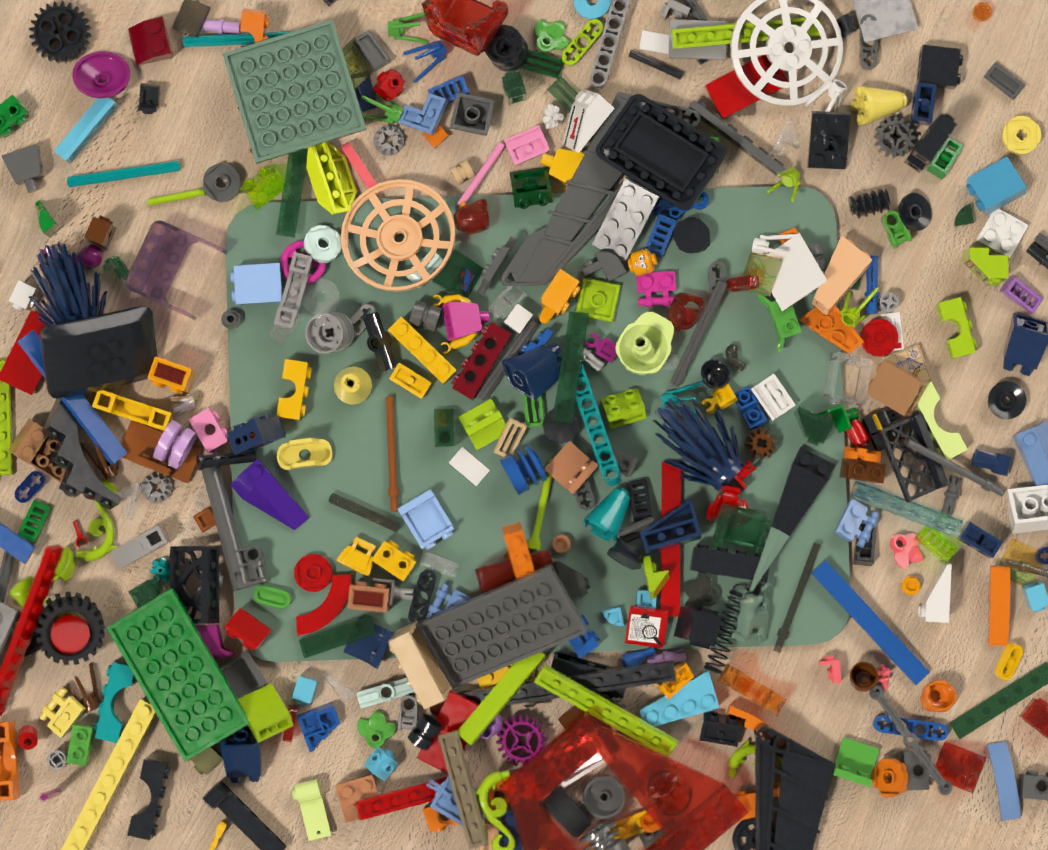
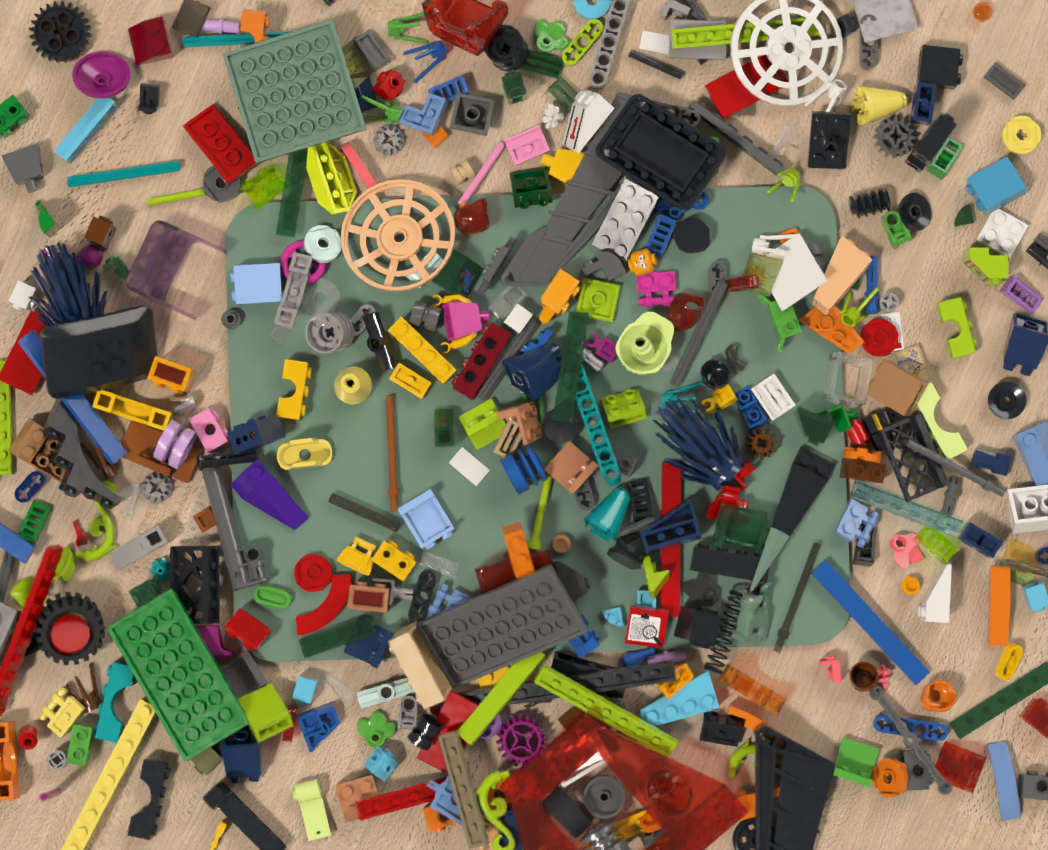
none -> red tile [182,104,257,185]
none -> nougat bracket [497,400,542,445]

